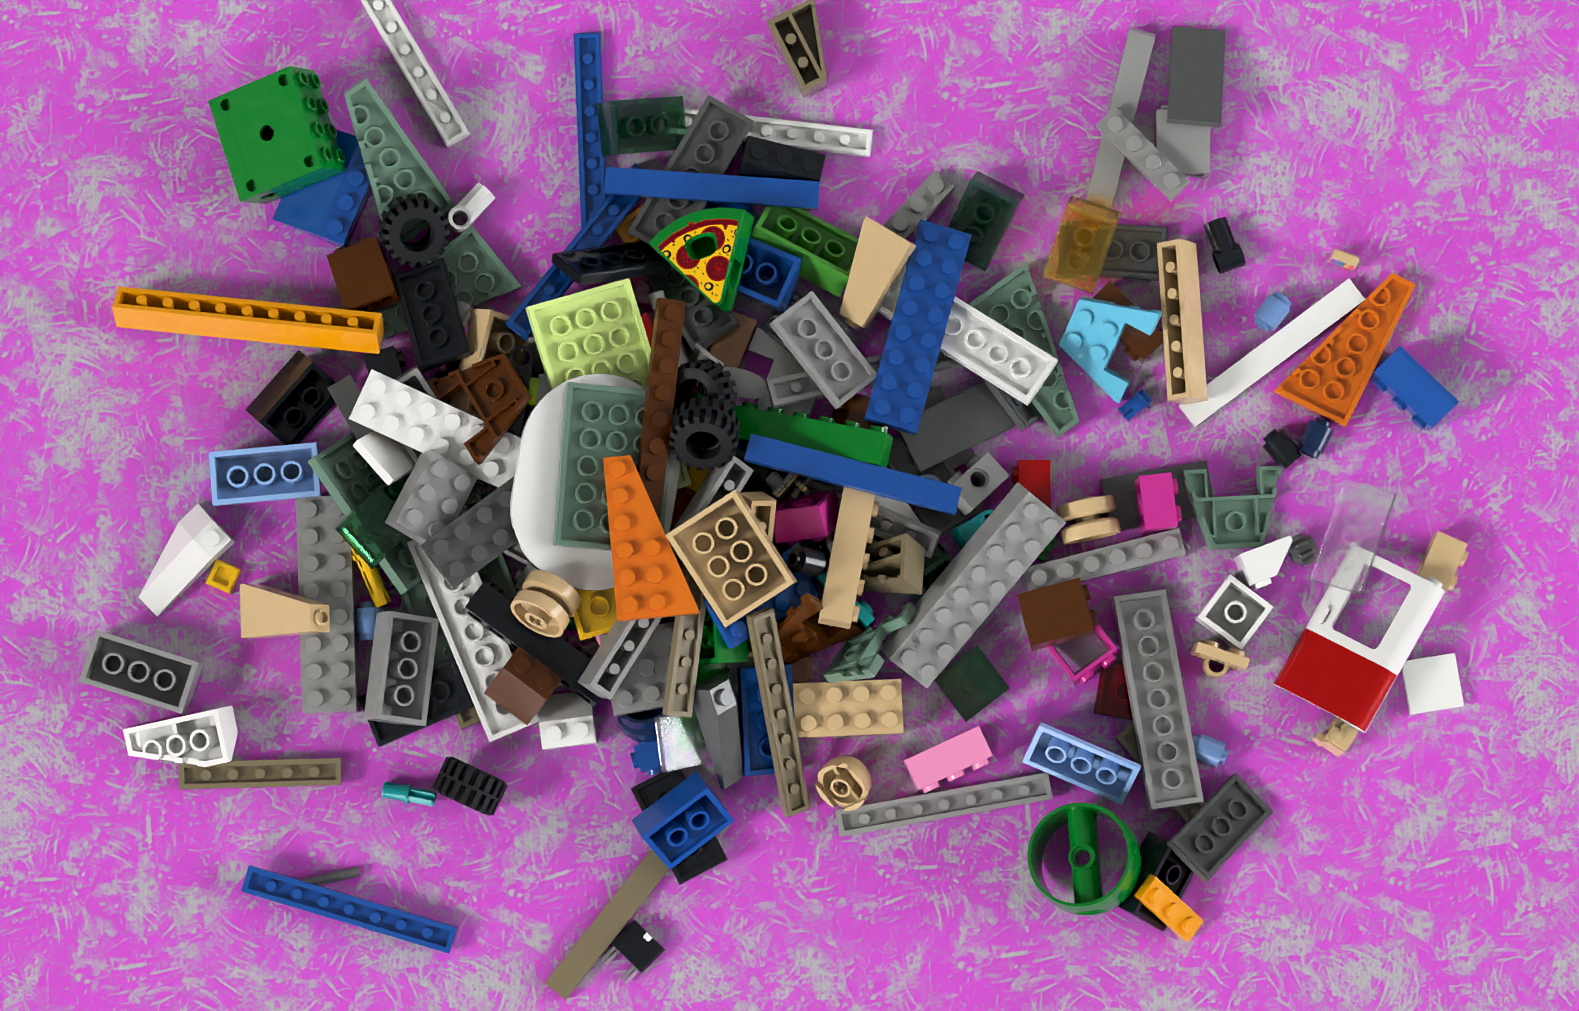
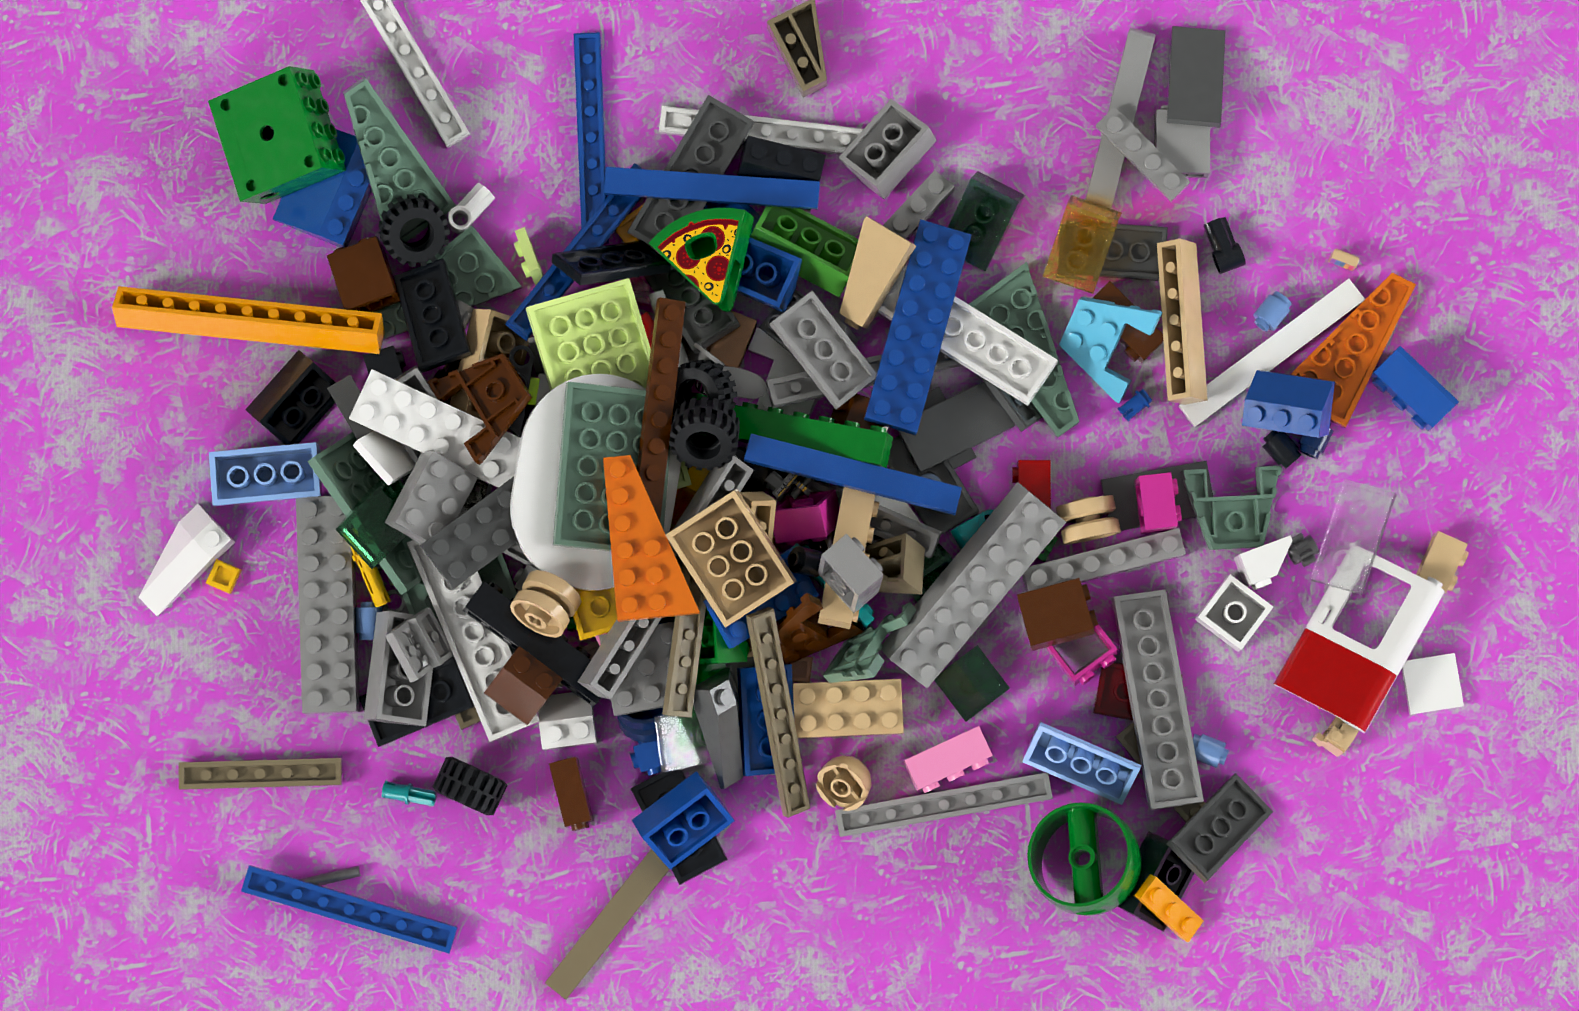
light grey brick [79,630,203,715] -> none
white wedge [123,706,238,767] -> none
tan slope [240,584,330,639] -> none
clear green slope [597,96,686,157] -> none
black piece [601,920,665,984] -> none
light grey brick [947,452,1009,516] -> none
tan plate [1190,639,1250,678] -> none
none -> light grey slope [385,607,453,683]
none -> yellowish green wing [514,227,543,286]
none -> reddish brown brick [549,757,594,831]
none -> light grey brick [818,533,883,613]
none -> light grey slope [838,99,937,199]
none -> blue slope [1242,370,1335,438]

